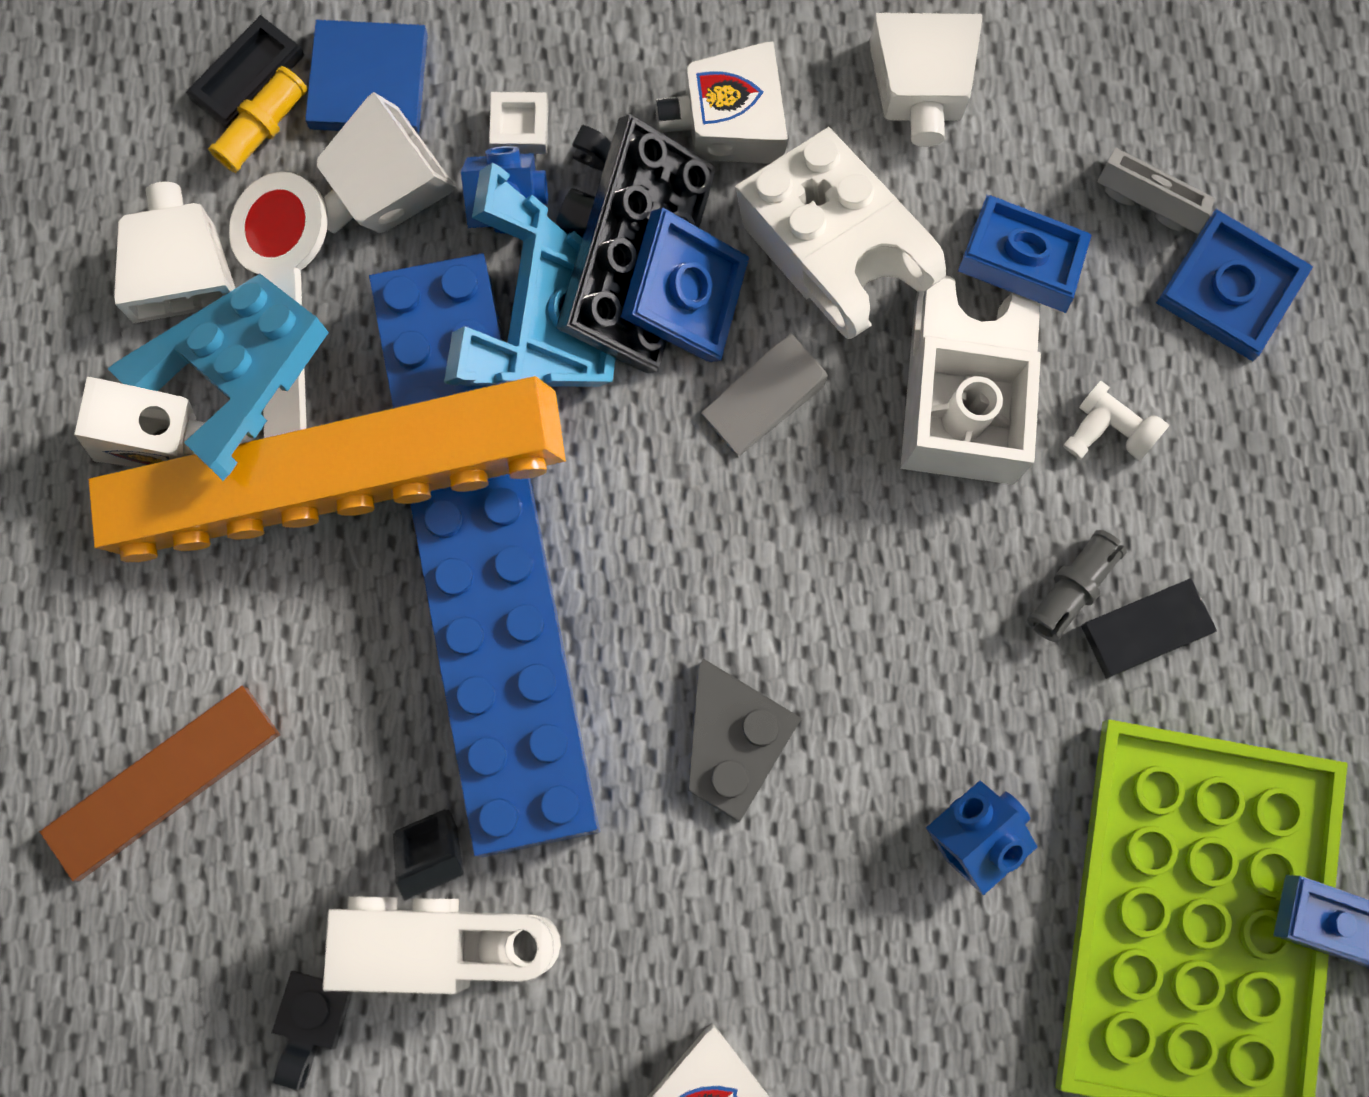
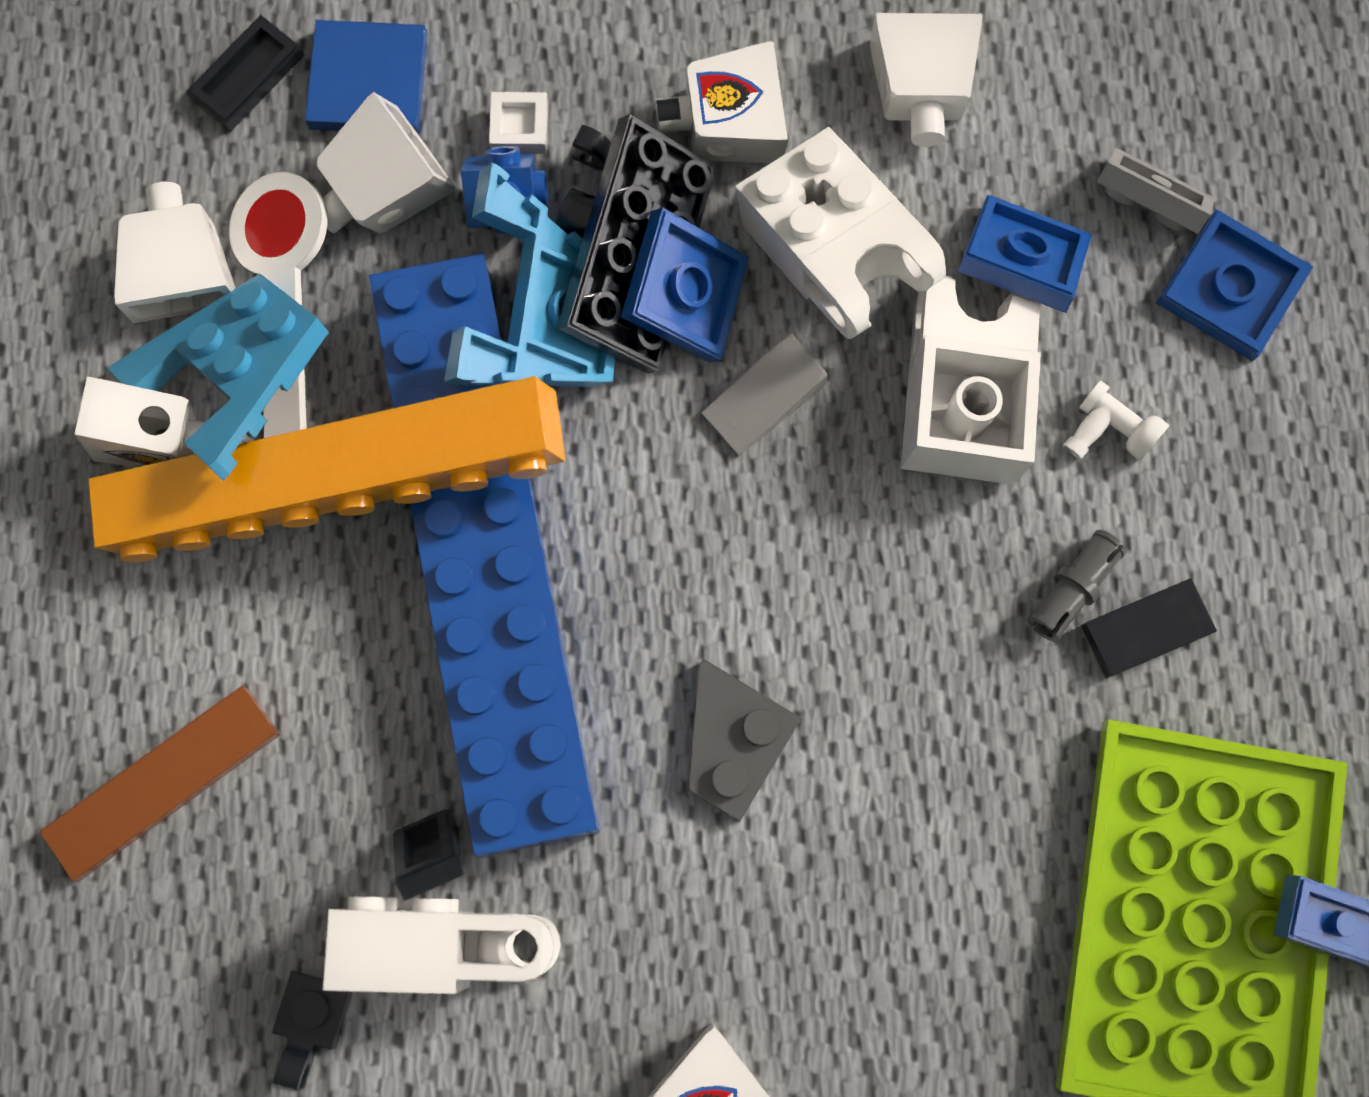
yellow pin [208,66,308,173] -> none
blue brick [926,780,1038,895] -> none

